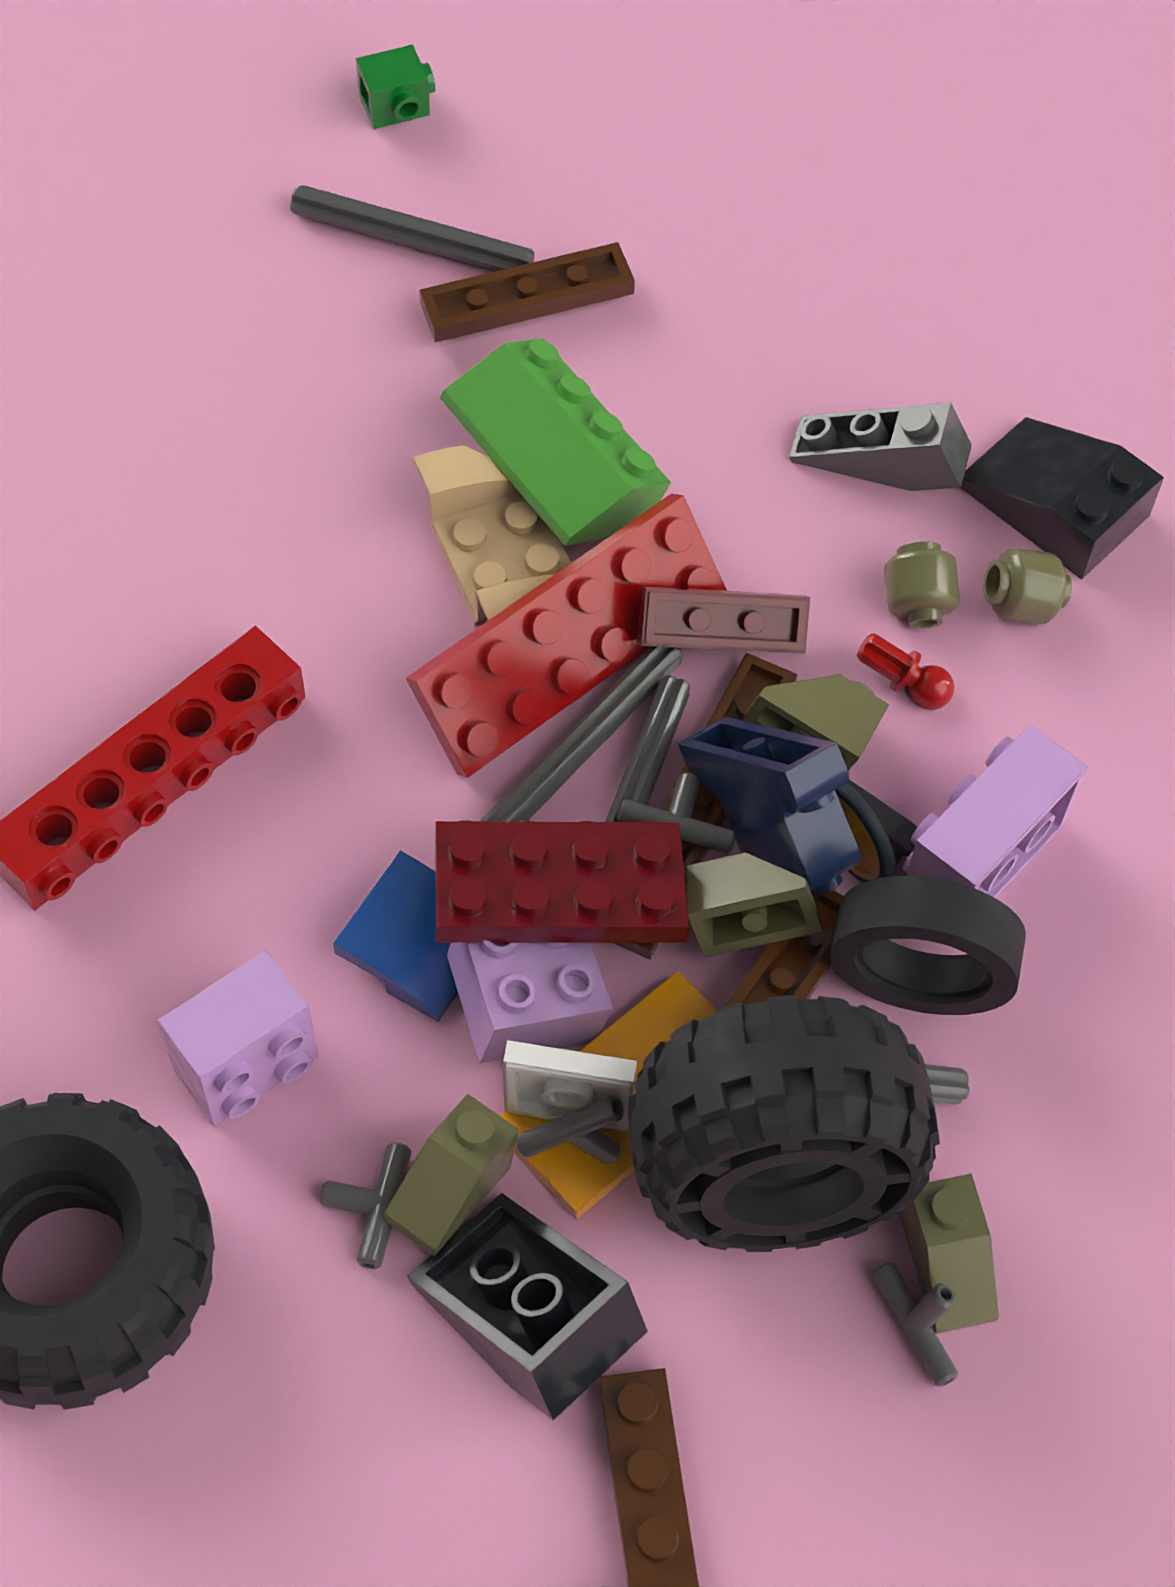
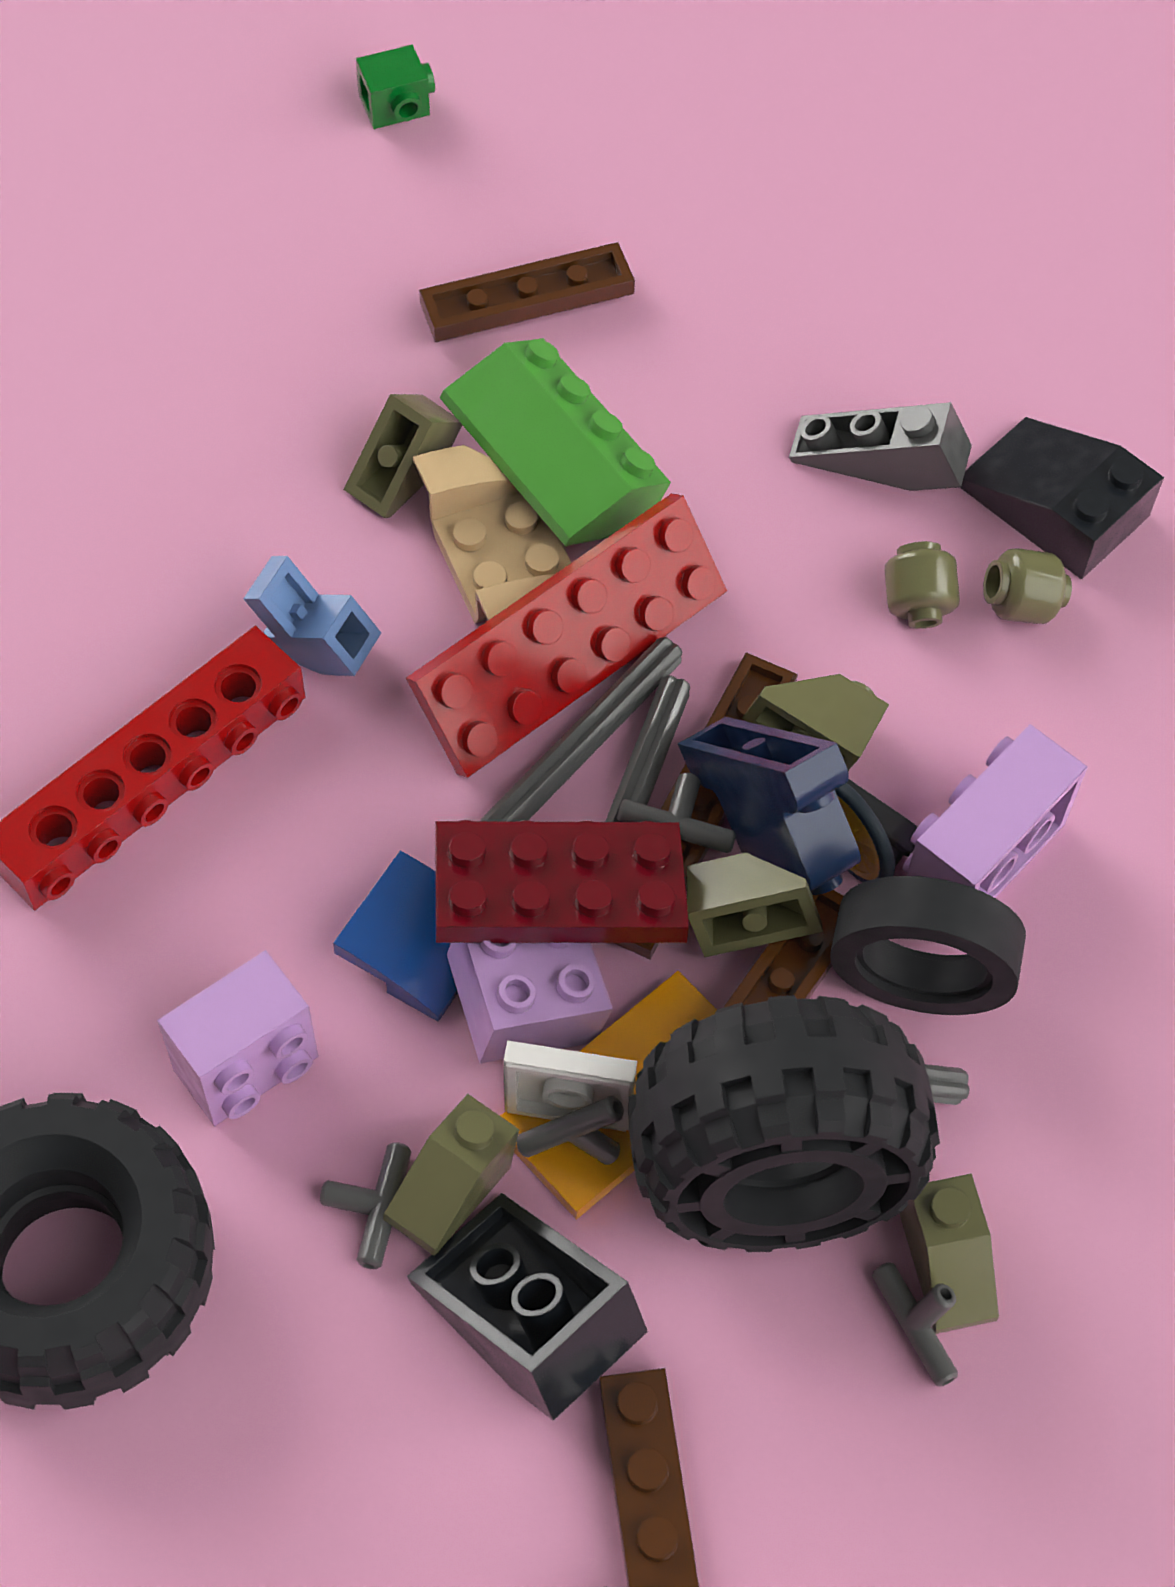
dark grey axle [290,185,535,271] -> none
tile [637,586,810,654] -> none
red axle [856,633,954,710] -> none
none -> medium blue brick [243,556,381,676]
none -> olive slope [343,394,462,518]

